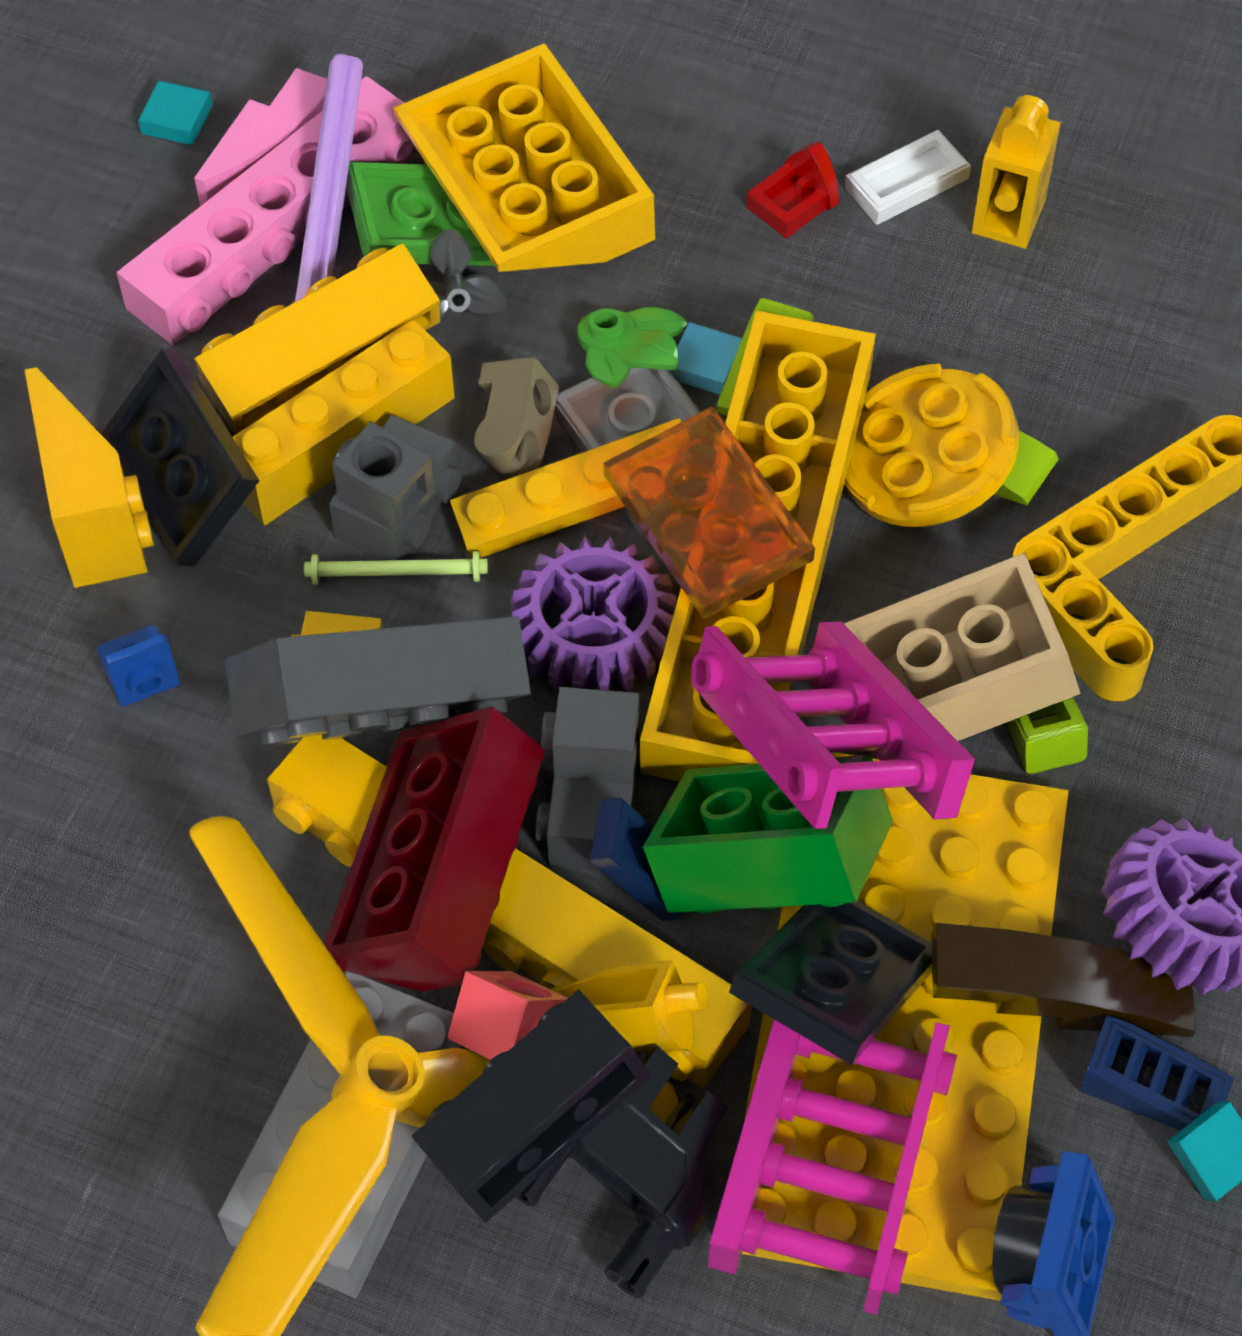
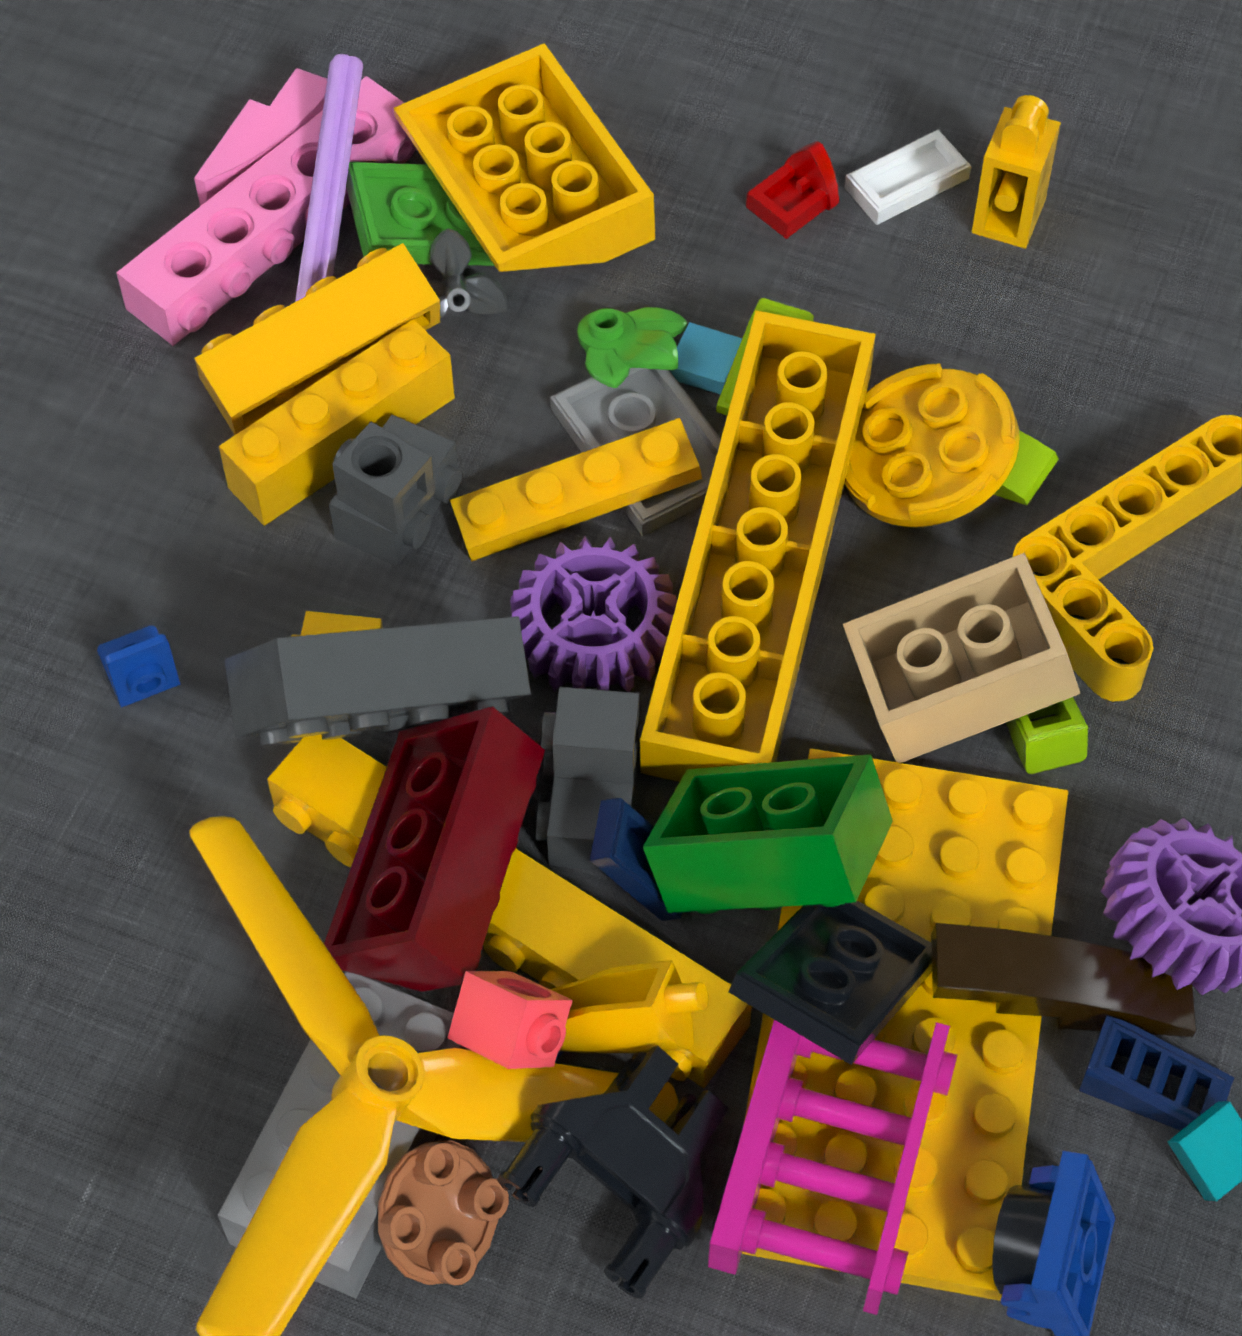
yellow slope [25,367,154,588] -> none
black tile [101,349,260,567] -> none
teal tile [138,80,213,146] -> none
yellowish green axle [304,551,488,585] -> none
black brick [411,989,652,1223] -> none
dark tan leg [474,357,559,480] -> none
clear orange plate [603,406,815,619] -> none
dark pink fence [691,621,975,829] -> none
none -> nougat dish [378,1140,509,1286]

